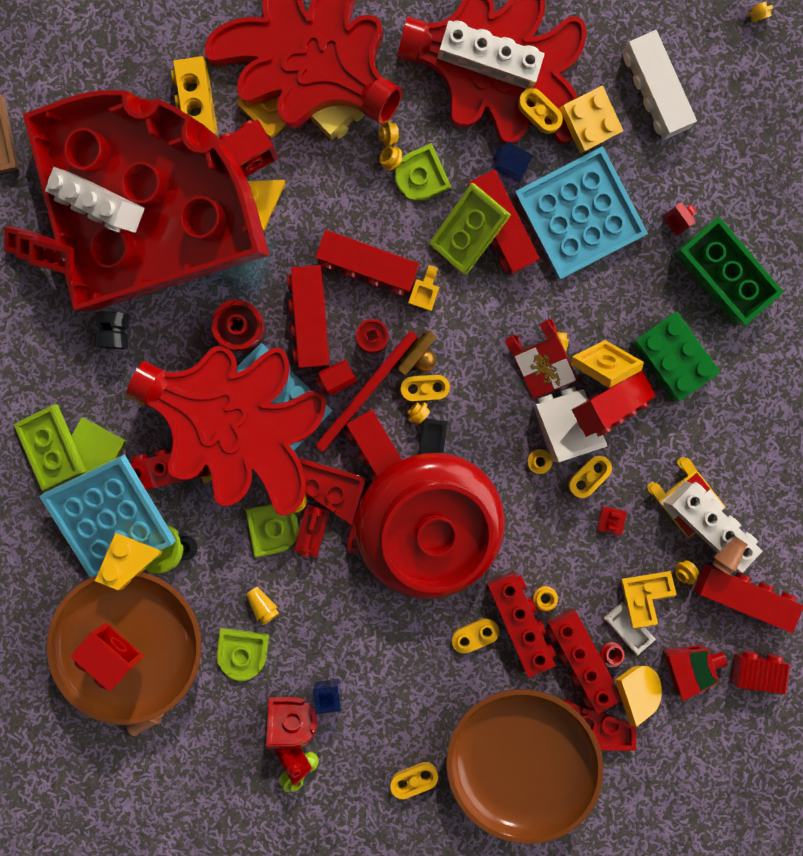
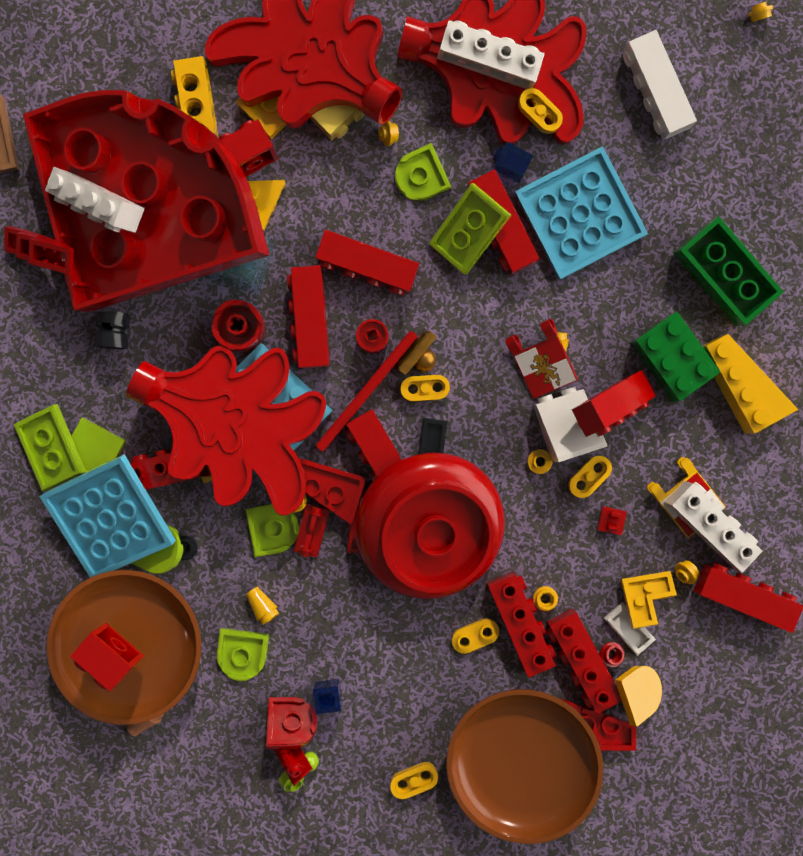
yellow wing [95,533,163,590] -> none
red brick [316,359,358,396] -> none
yellow plate [379,146,402,171] -> none
yellow plate [407,402,430,425] -> none
yellow plate [408,265,440,311] -> none
yellow plate [559,85,623,154] -> none
yellow plate [571,340,644,388] -> none
red tile [662,202,697,236] -> none
red torso [663,645,728,700] -> none
nougat cone [712,536,748,575] -> none
red brick [730,650,790,695] -> none
none -> yellow wedge [702,334,798,434]

